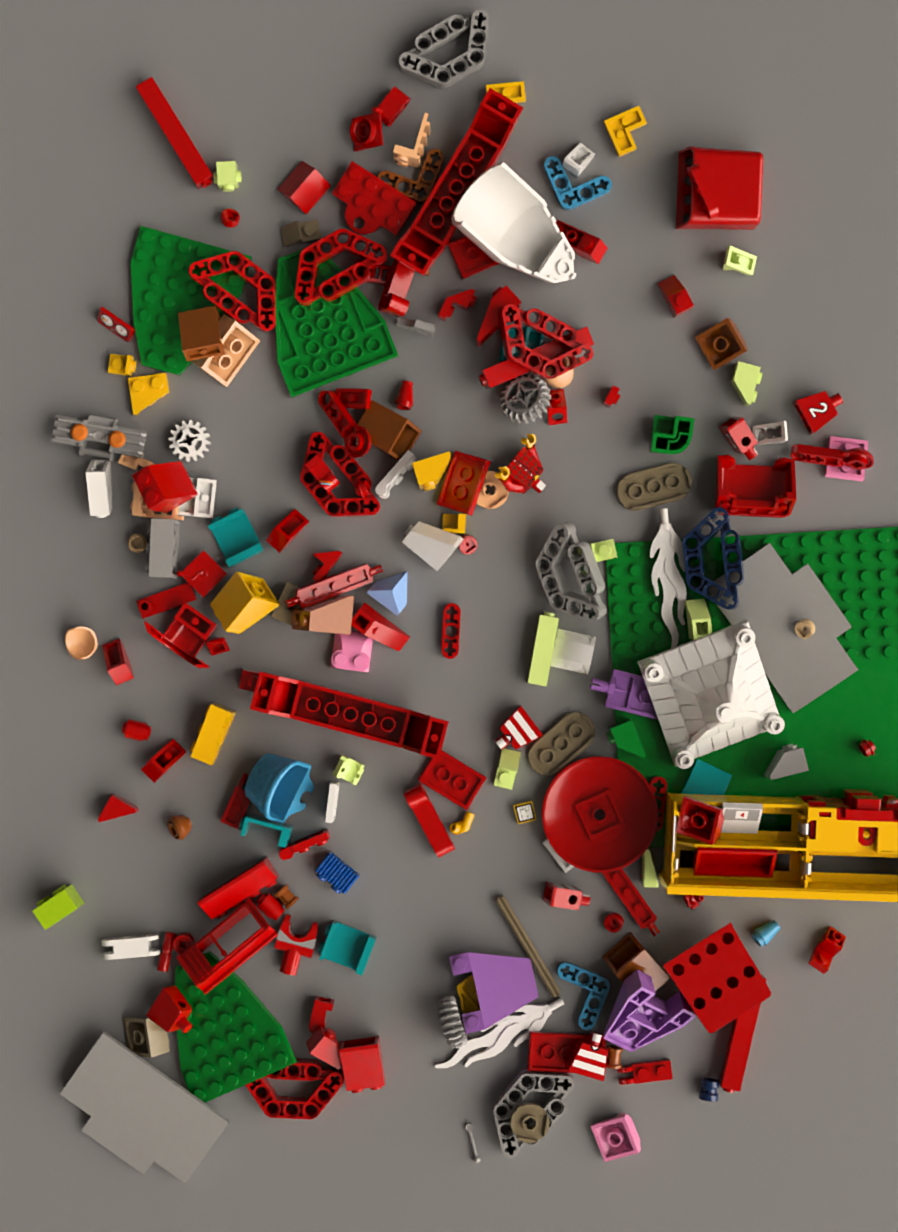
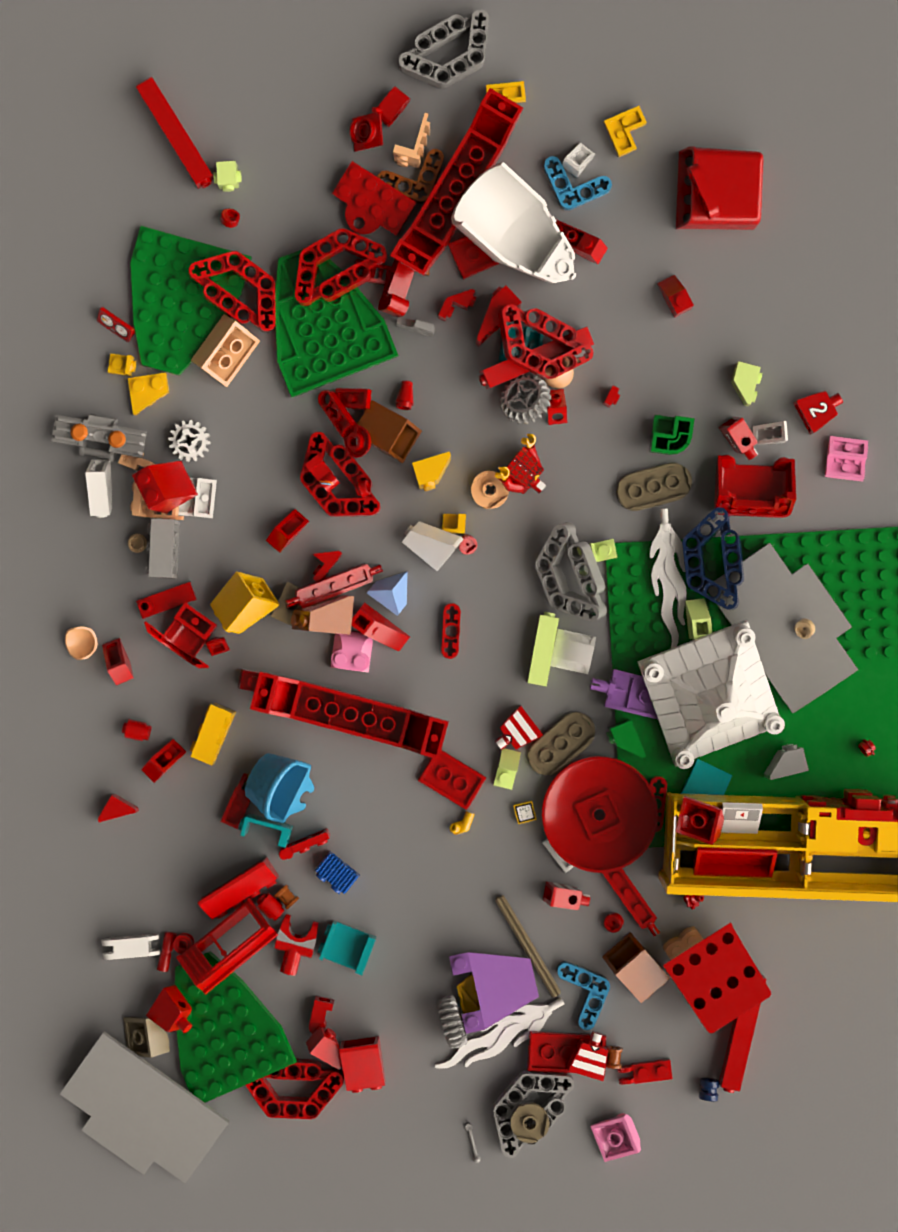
lime brick [32,884,84,930] -> none
dark orange cone [167,815,192,840] -> none
red hat [176,550,227,598] -> none
dark orange panel [178,306,225,362] -> none
teal panel [208,507,265,568] -> none
red slope [277,161,331,215] -> none
dark tan slope [281,220,322,247] -> none
white tile [325,781,340,823] -> none
yellowish green piece [332,754,365,785] -> none
white plate [375,450,417,499] -> none
red beam [403,783,455,858] -> none
red tile [436,450,491,516] -> none
medium lavender wedge [603,969,696,1052] -> none
yellowish green slope [641,848,659,888] -> none
dark orange slope [695,317,748,370] -> none
yellowish green slope [723,246,757,275] -> none
dark azure cone [751,920,781,947] -> none
red beam [790,444,874,470] -> none
red slope [808,926,846,974] -> none
none -> light nougat brick [662,926,703,960]

